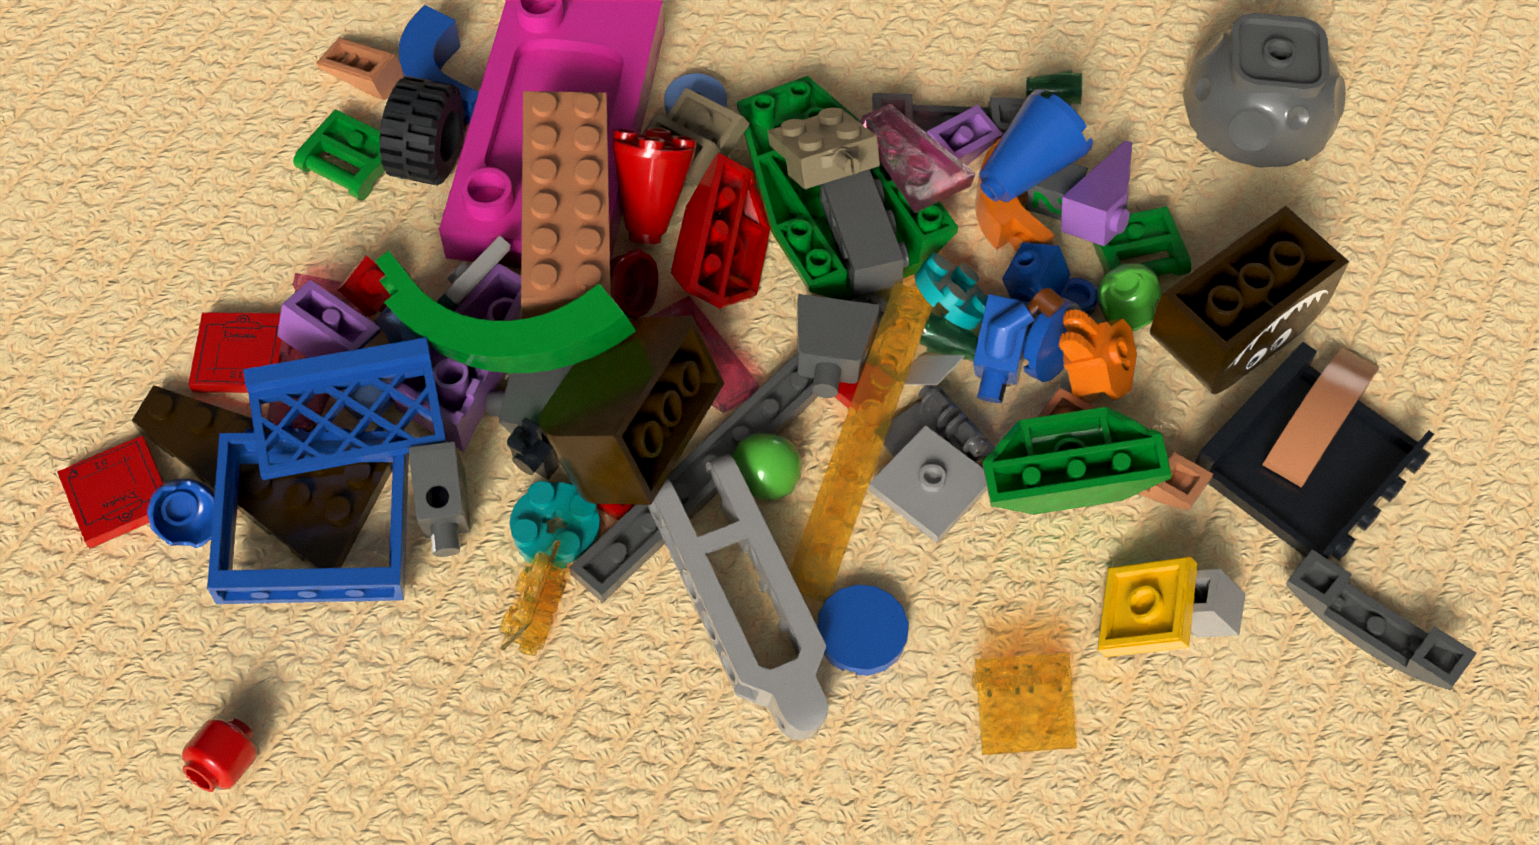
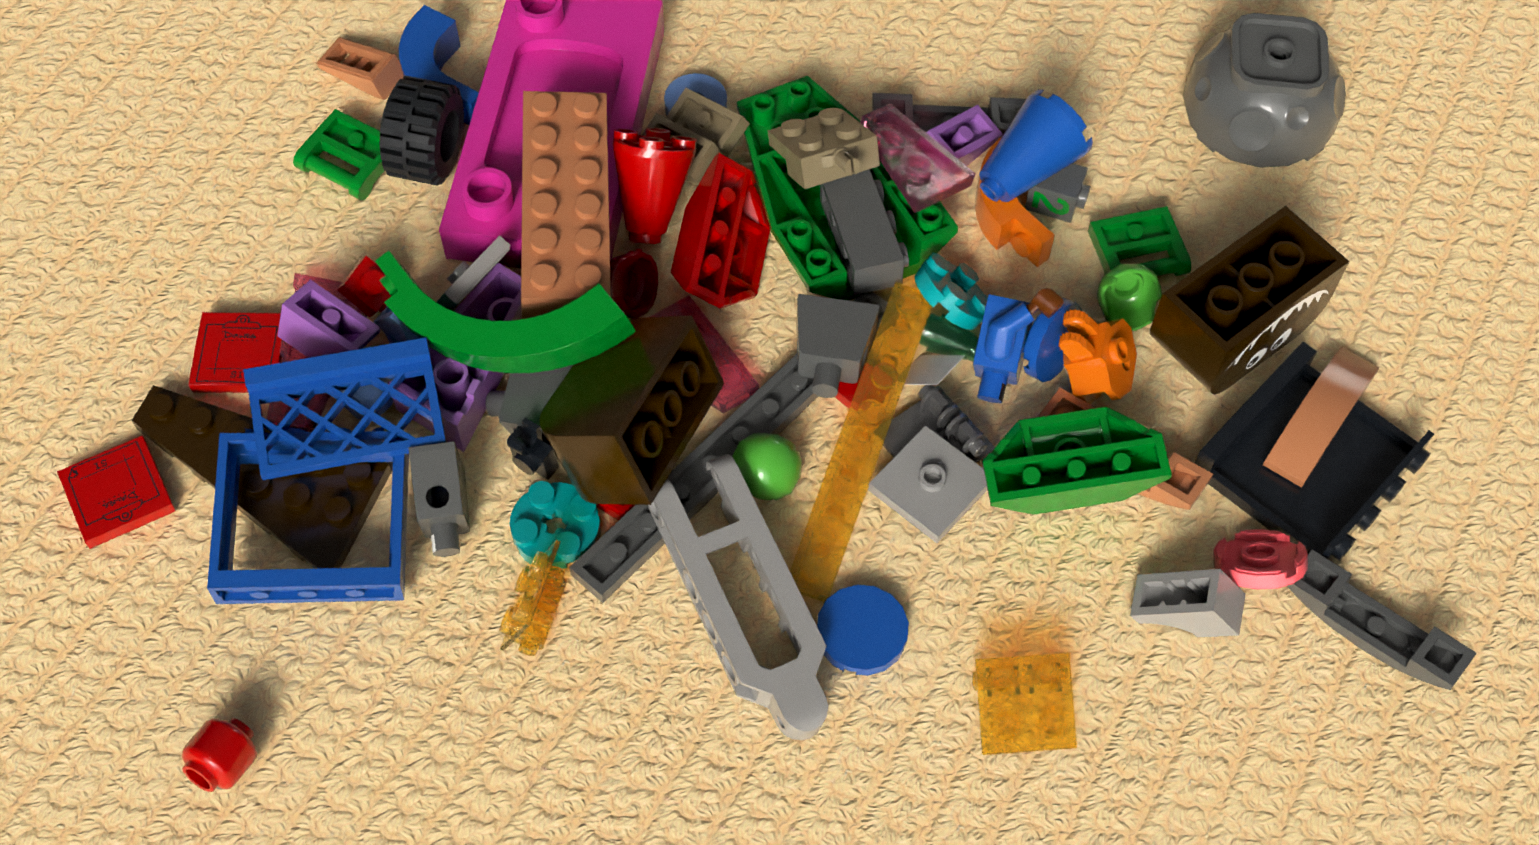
blue hair [146,479,215,548] -> none
blue brick [1002,242,1071,302] -> none
clear green cone [1026,69,1082,107] -> none
blue tile [1060,278,1098,317] -> none
medium lavender slope [1061,140,1132,246] -> none
yellow tile [1097,556,1198,657] -> none
none -> coral tile [1213,529,1308,590]

